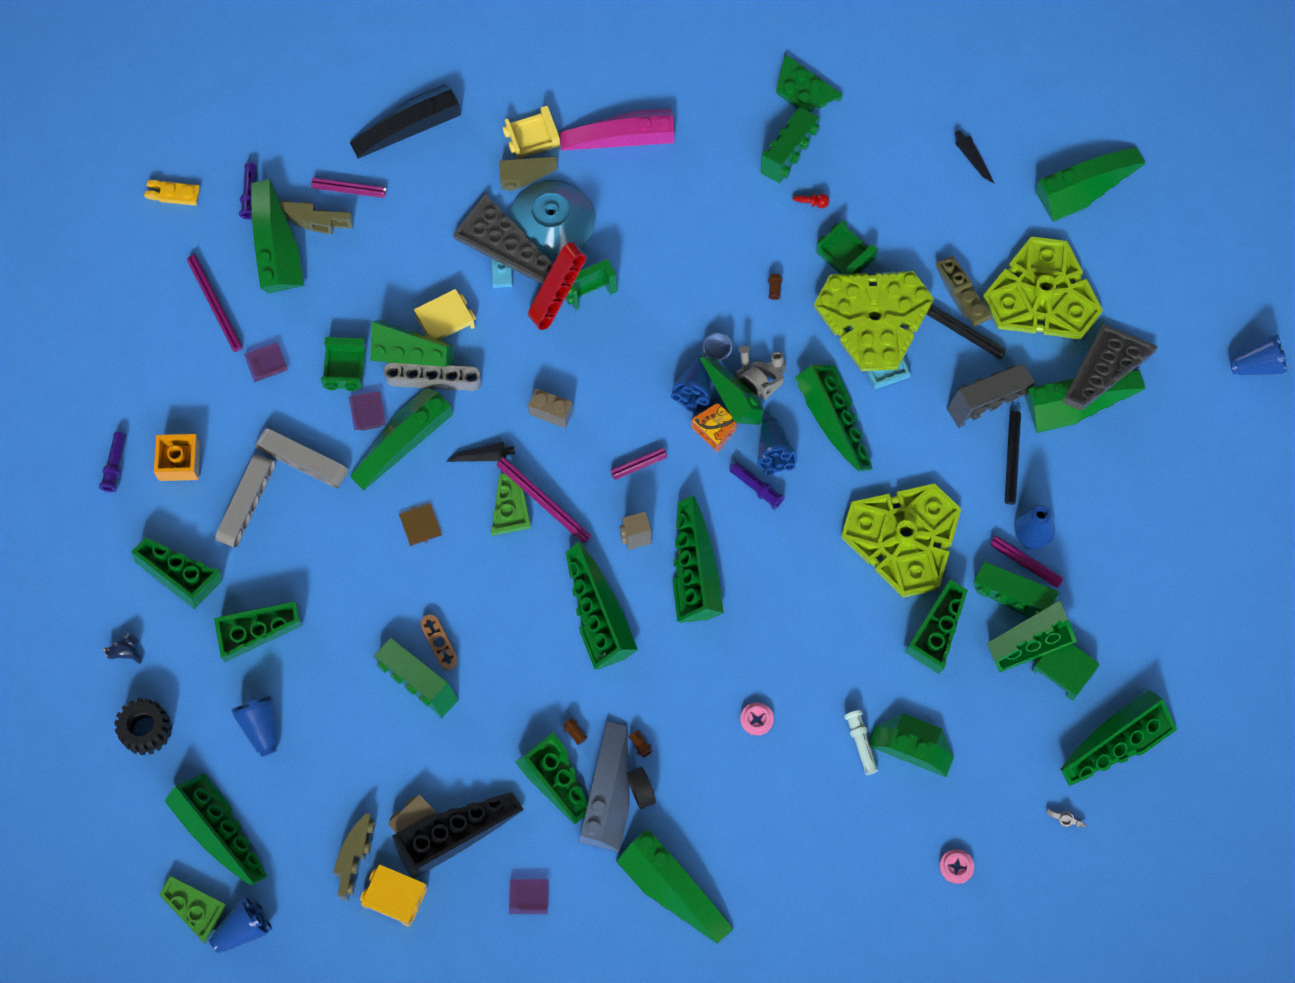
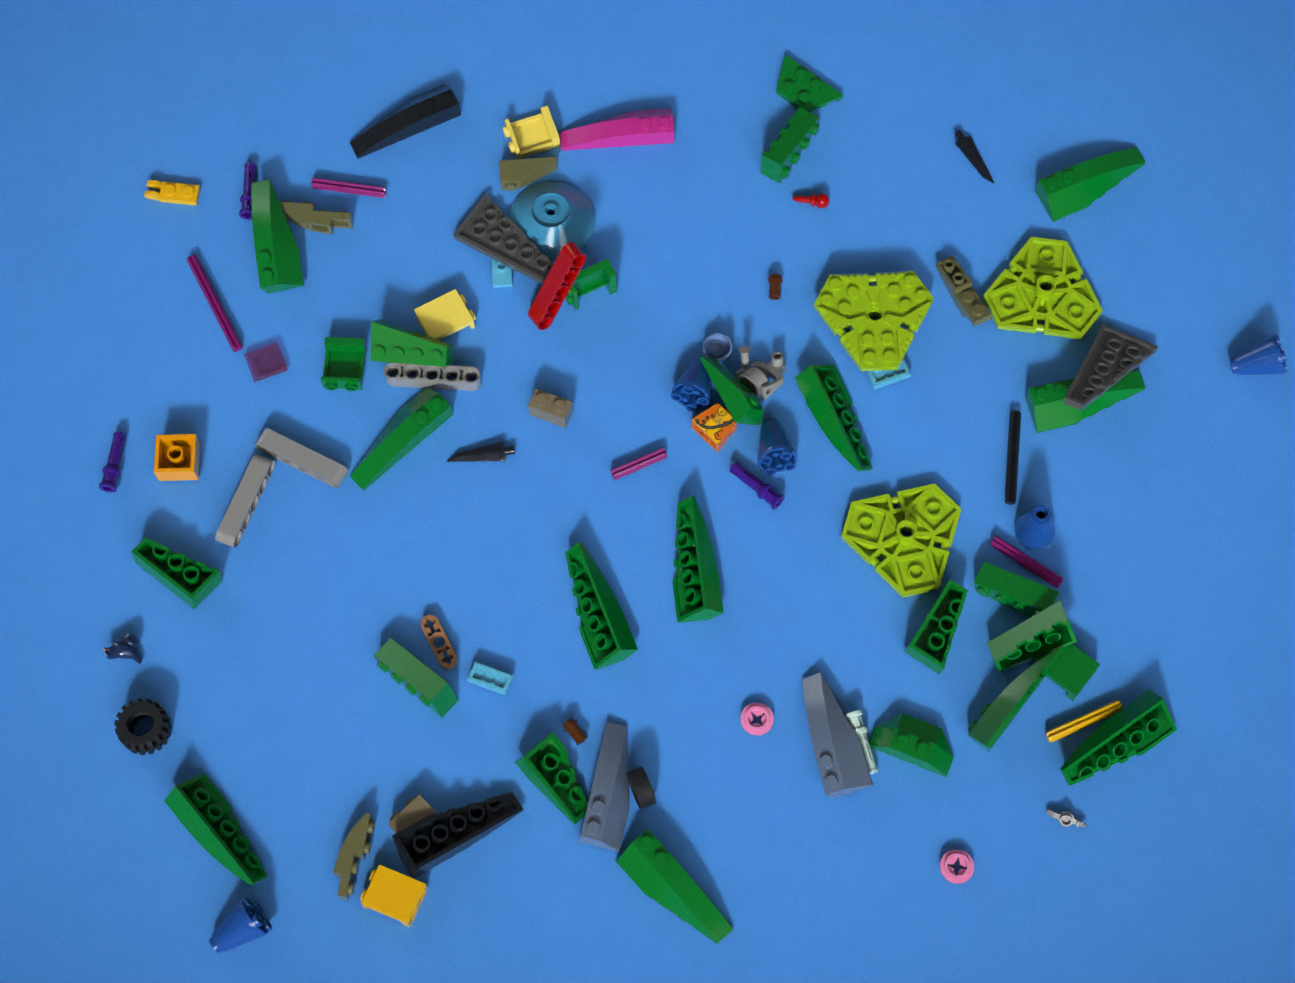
bright green wing [159,876,227,944] -> none
green wedge [214,601,303,662] -> none
blue cone [231,696,277,757] -> none
piece [349,391,386,431] -> none
clear orange piece [399,503,442,546] -> none
bright green wing [491,473,531,536] -> none
magenta axle [497,457,591,543] -> none
piece [509,879,548,914] -> none
dark tan brick [619,512,652,550] -> none
reddish brown pin [628,730,652,758] -> none
green panel [816,220,878,275] -> none
black axle [927,305,1006,359] -> none
dark grey wedge [947,364,1036,428] -> none
none -> medium azure plate [467,661,514,696]
none -> sand blue wedge [802,673,873,798]
none -> green wedge [967,647,1064,752]
none -> yellow axle [1045,700,1123,742]

